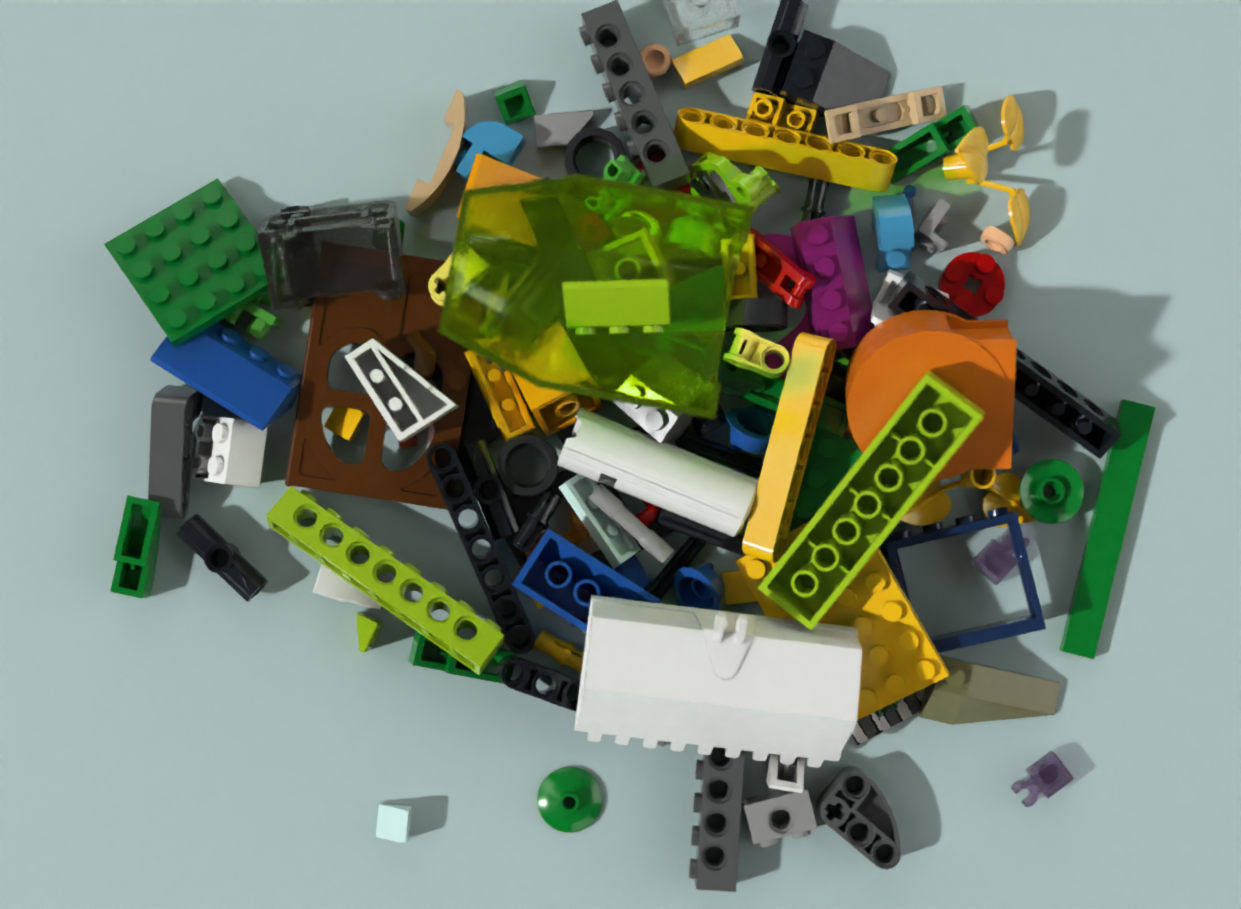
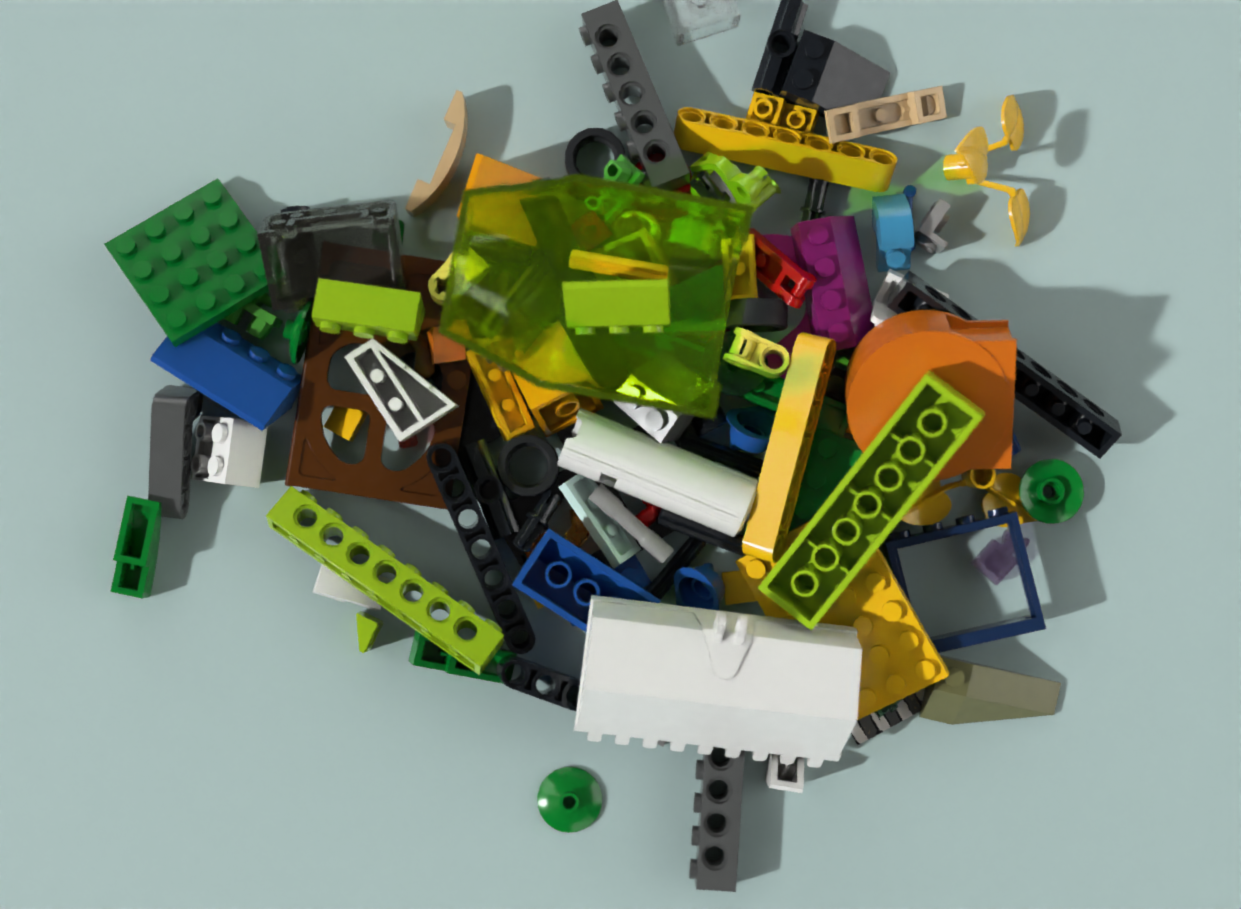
black piece [176,514,268,602] -> none
light aqua slope [376,803,412,843] -> none
dark azure brick [455,121,526,182] -> none
green slope [493,80,536,126] -> none
light grey tile [534,110,594,150] -> none
yellow pin [534,629,584,673] -> none
light nougat tile [640,44,671,79] -> none
yellow slope [671,34,744,90] -> none
light grey brick [742,785,818,847] -> none
dark grey beam [816,766,901,870] -> none
green slope [888,105,980,185] -> none
red plate [938,252,1005,318] -> none
light nougat tile [980,226,1015,254] -> none
clear purple plate [1011,751,1074,807] -> none
green tile [1059,399,1156,659] -> none
none -> green dish [283,301,313,365]
none -> lime slope [312,278,425,343]
none -> orange slope [427,323,466,364]
none -> yellow axle [569,249,669,280]

